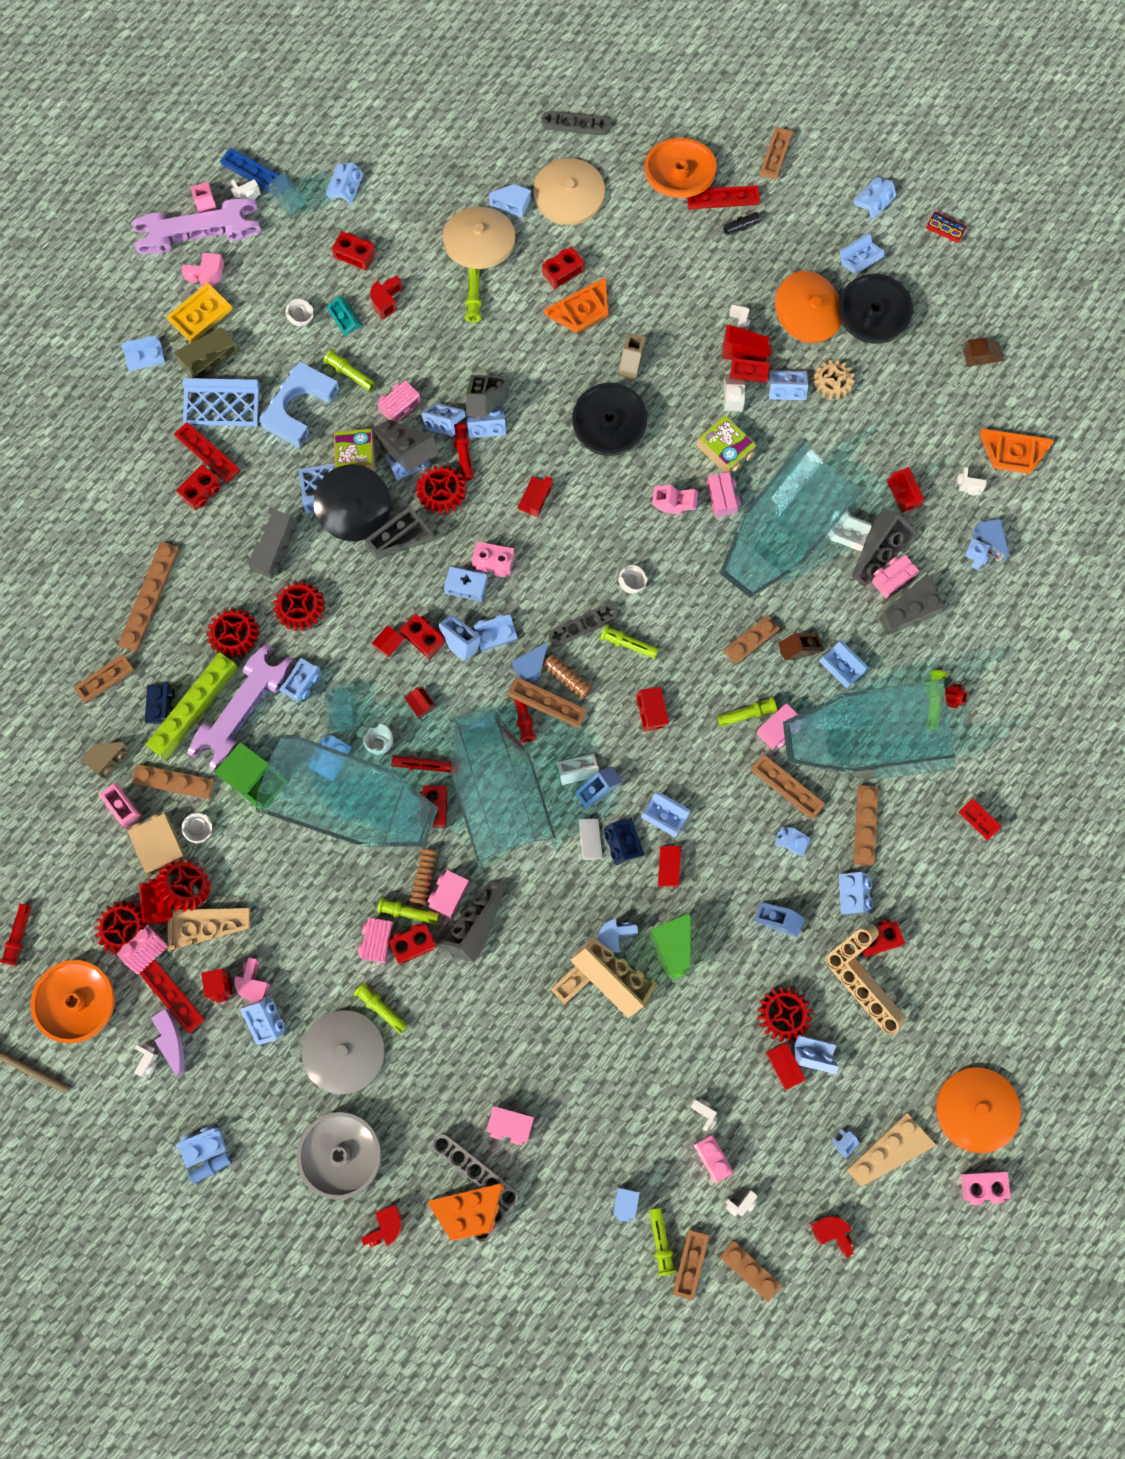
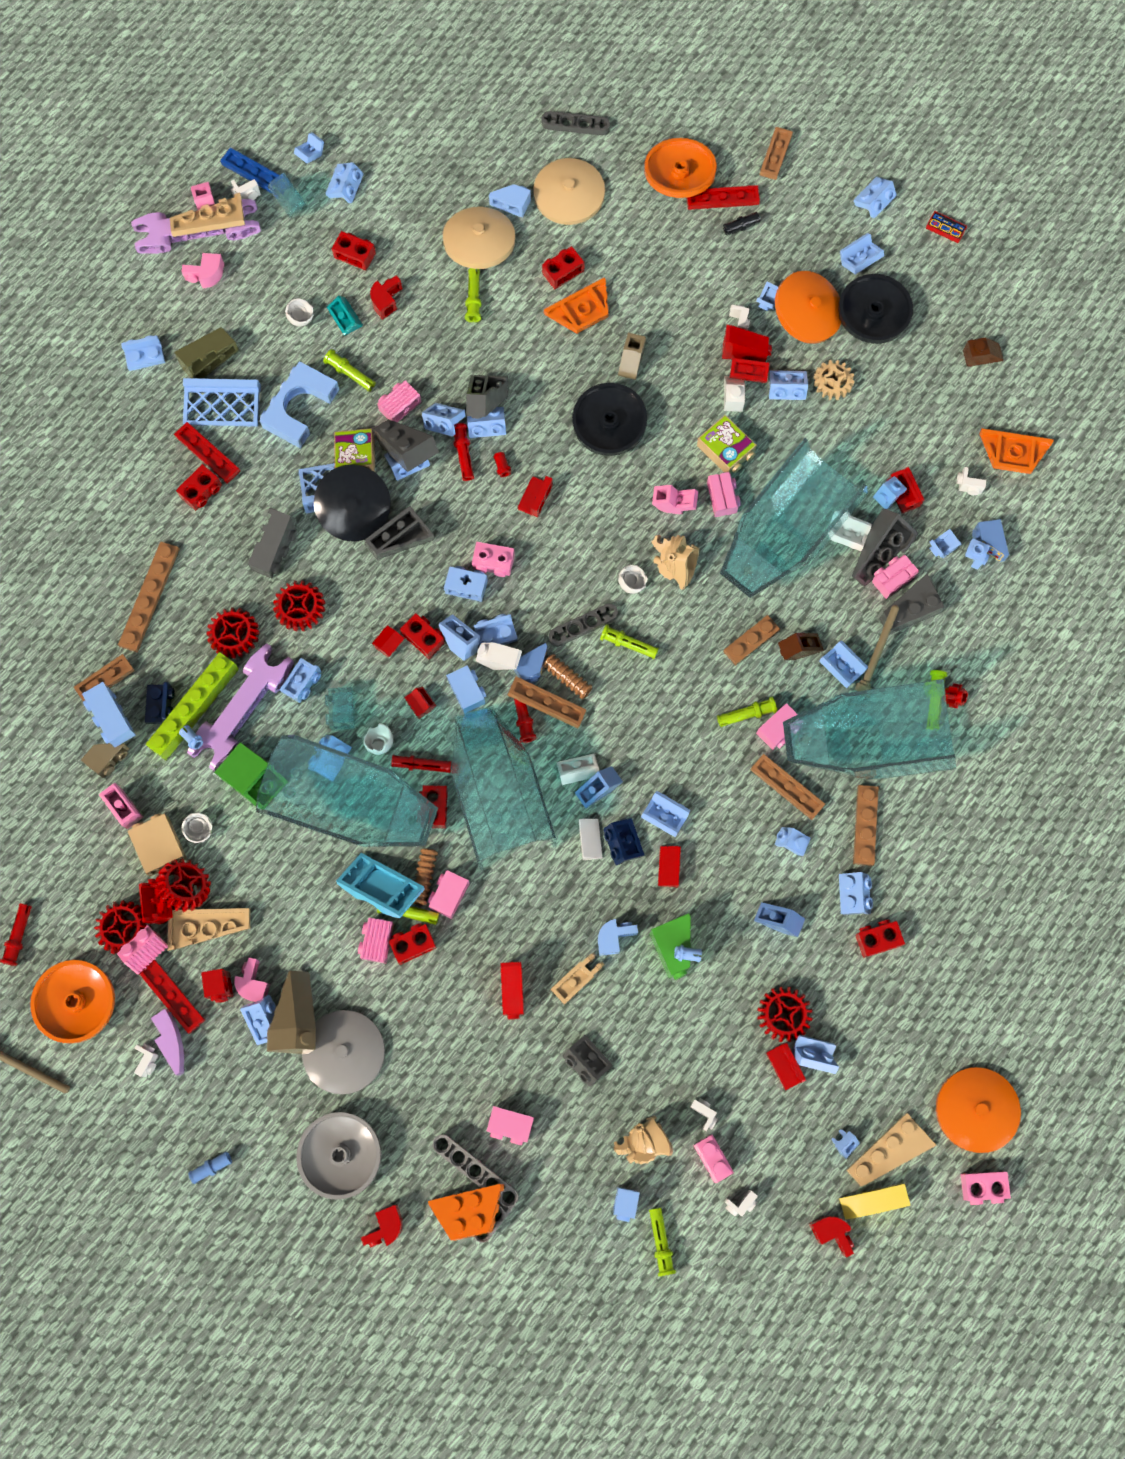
medium nougat plate [132,764,215,800] -> none
yellow plate [166,282,233,343] -> none
light blue bracket [176,1125,227,1168] -> none
lime pin [353,981,409,1034] -> none
red gear [416,464,467,515] -> none
dark grey wedge [435,881,506,963] -> none
tan wedge [570,937,657,1018] -> none
red hinge [636,687,669,732] -> none
medium nougat plate [672,1229,709,1301] -> none
medium nougat plate [719,1240,782,1302] -> none
tan beam [826,923,905,1035] -> none
red hinge [958,798,1002,841] -> none
none -> light blue wedge [82,682,136,747]
none -> tan wing [170,192,245,237]
none -> light blue pin [179,725,203,750]
none -> dark tan wedge [267,970,316,1054]
none -> light blue bracket [294,132,324,163]
none -> medium azure slope [336,853,425,918]
none -> light blue brick [446,665,487,714]
none -> white slope [475,642,522,670]
none -> red pin [493,452,511,477]
none -> slope [500,962,524,1020]
none -> dark grey bracket [563,1035,613,1087]
none -> tan helmet [614,1116,673,1165]
none -> tan helmet [652,535,700,590]
none -> light blue pin [674,945,702,962]
none -> light blue bracket [756,282,778,311]
none -> light yellow slope [839,1183,911,1220]
none -> dark tan piece [854,605,899,695]
none -> light blue bracket [873,476,907,509]
none -> light blue bracket [930,529,962,558]

